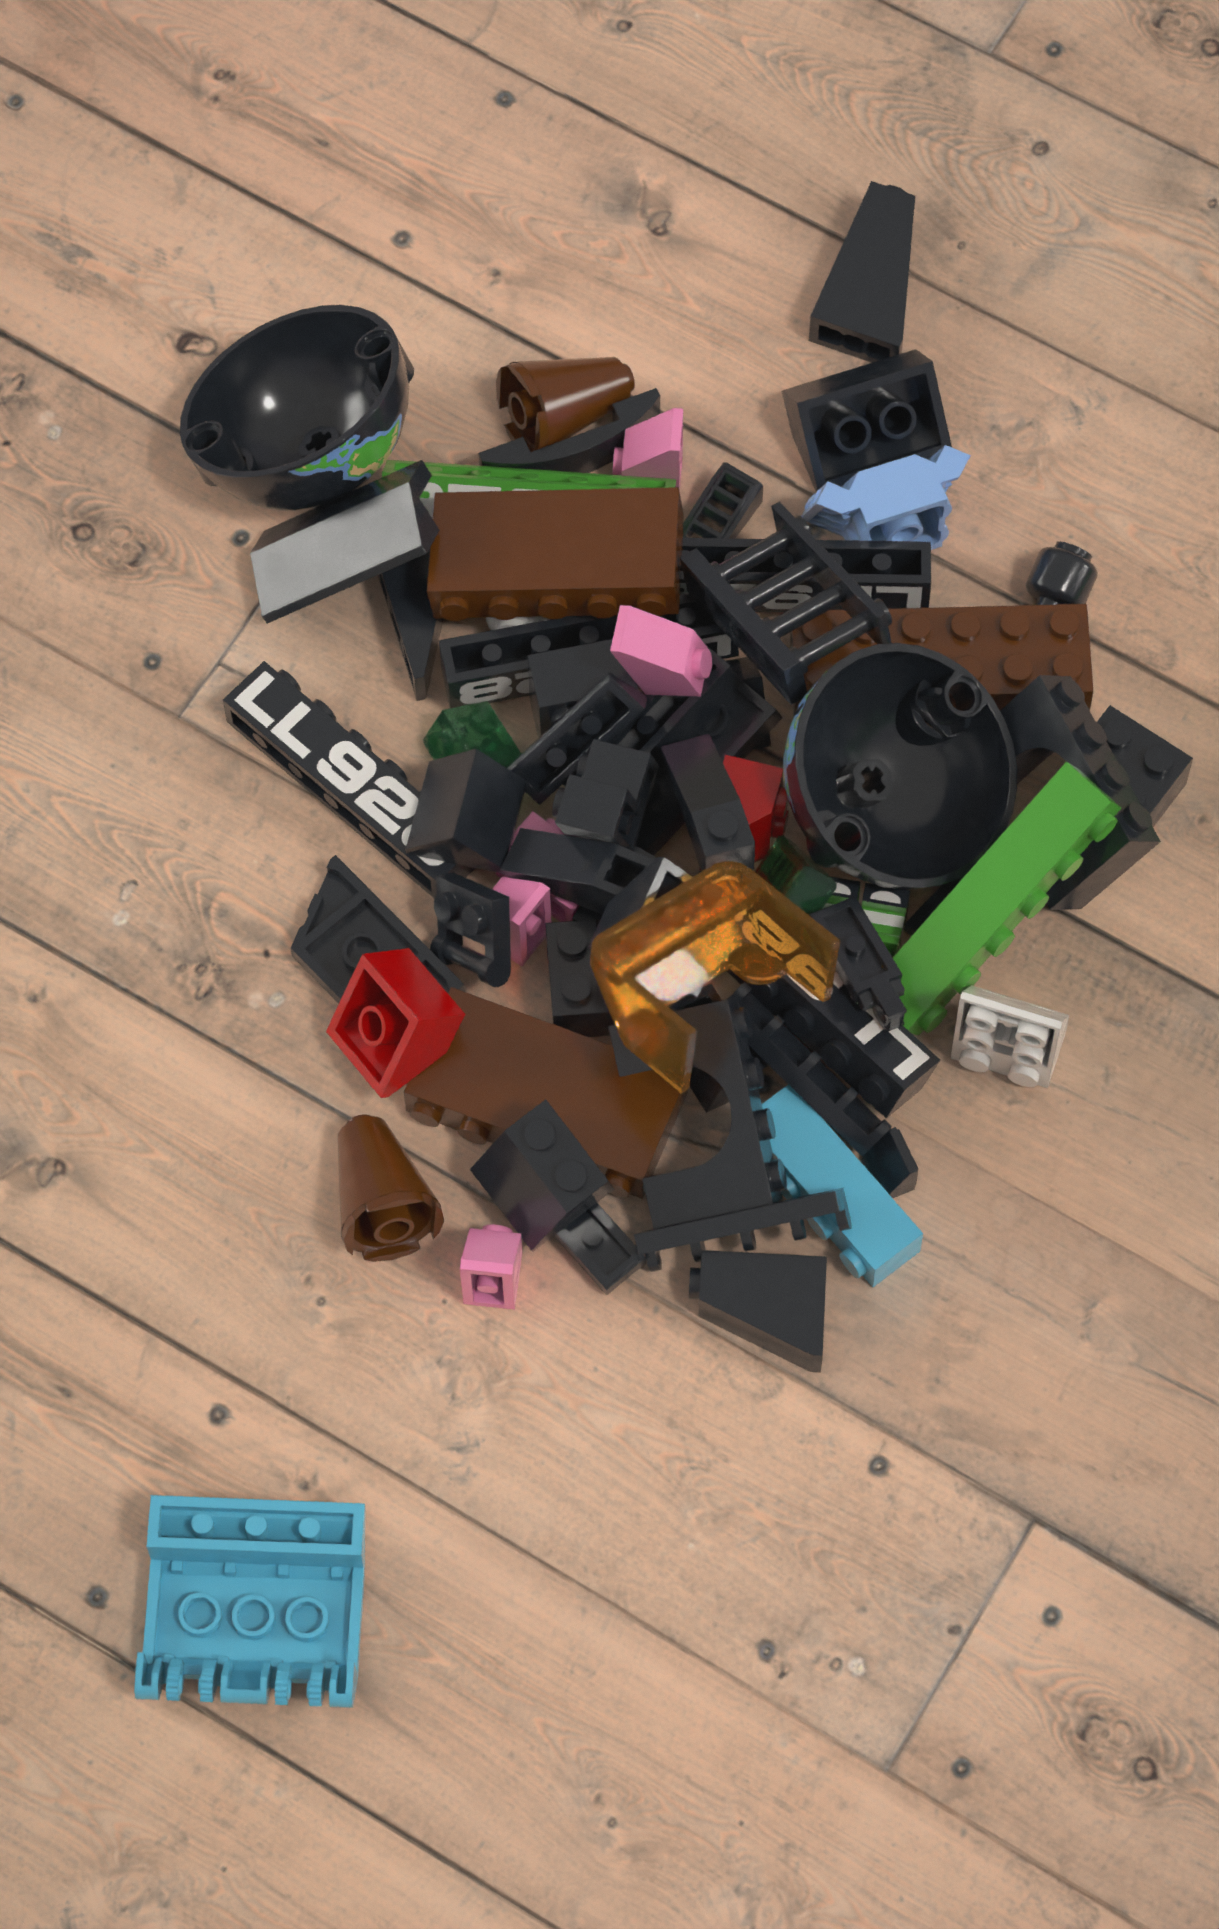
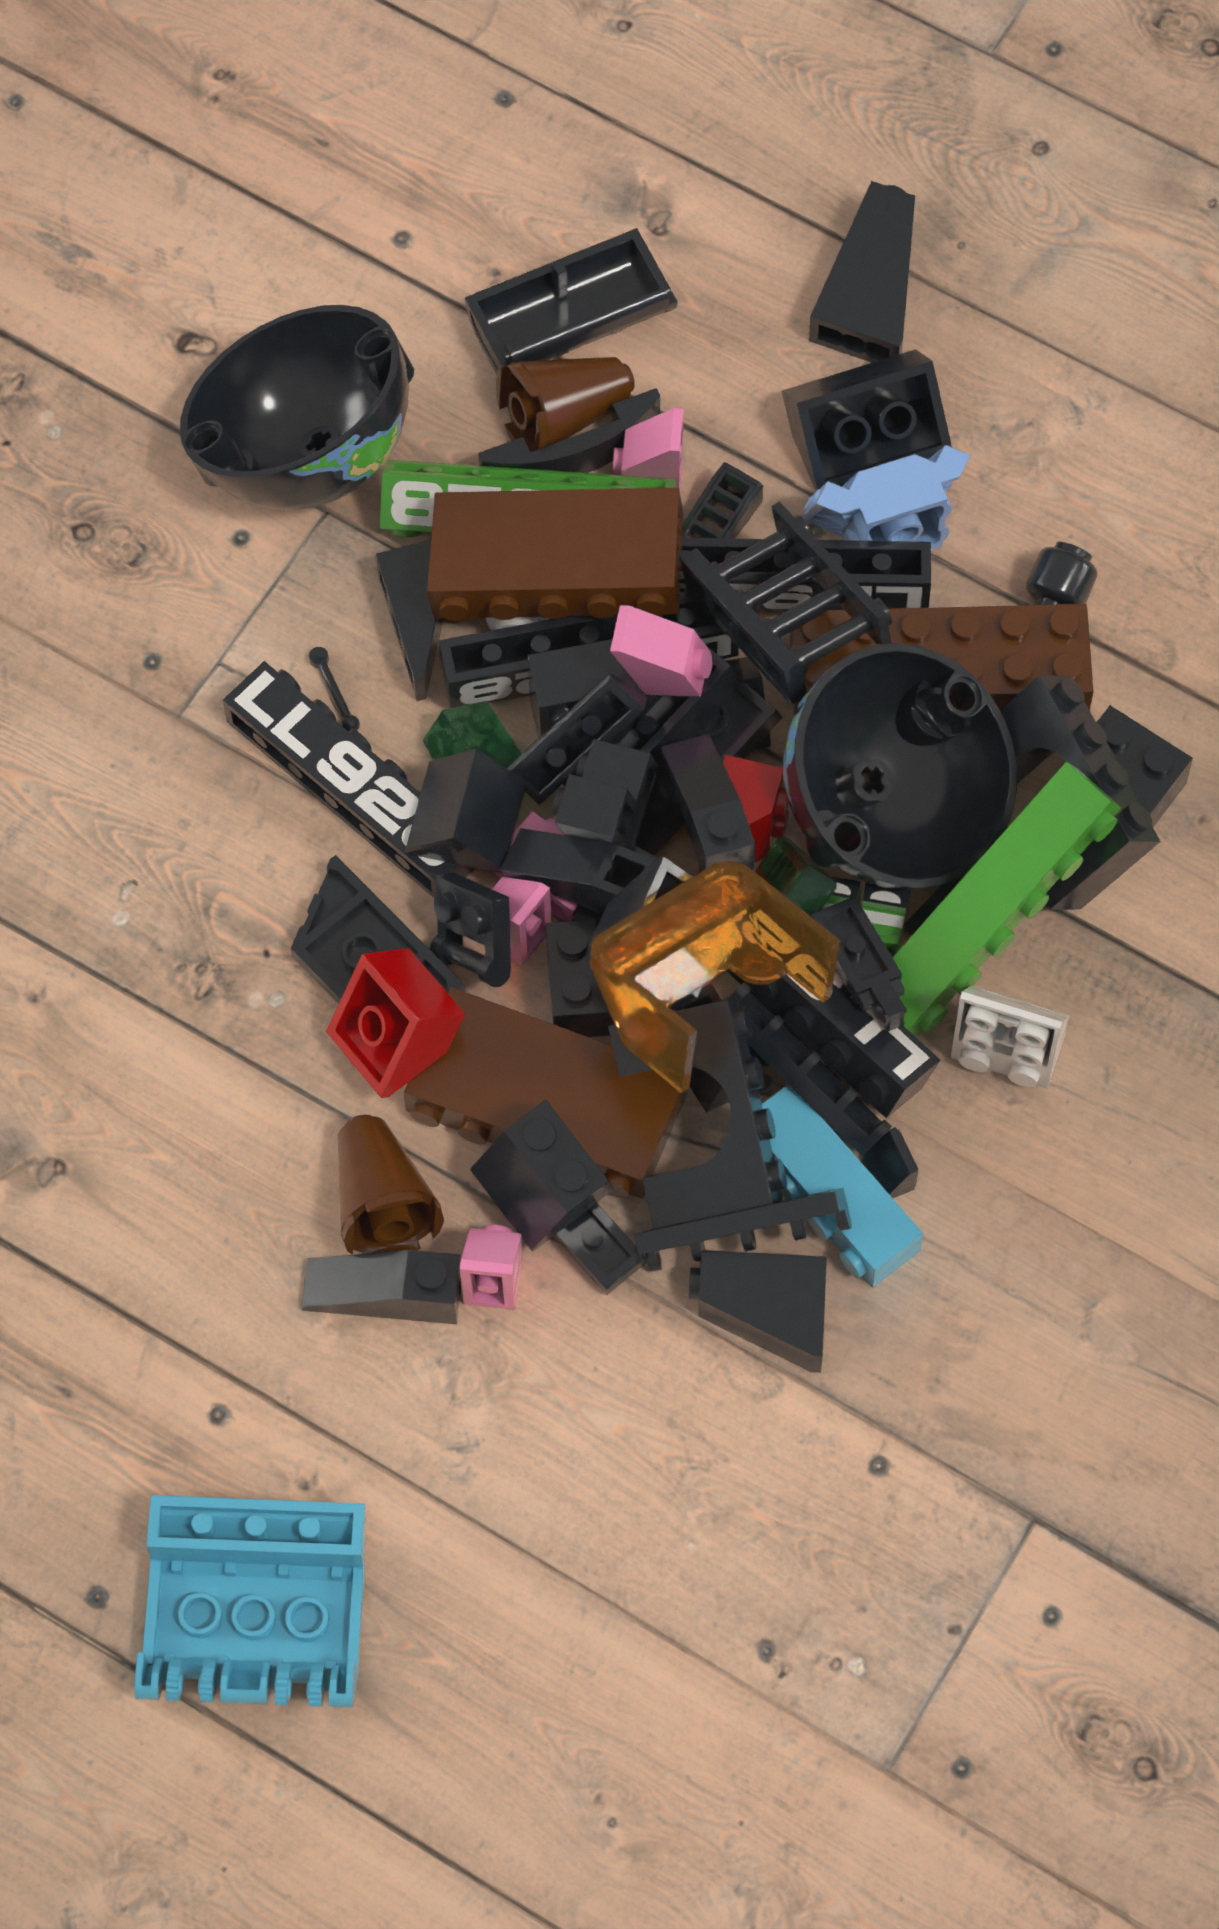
slope [250,460,440,624] -> none
none -> slope [301,1250,461,1325]
none -> black hinge [309,647,360,732]
none -> black container [465,228,678,374]

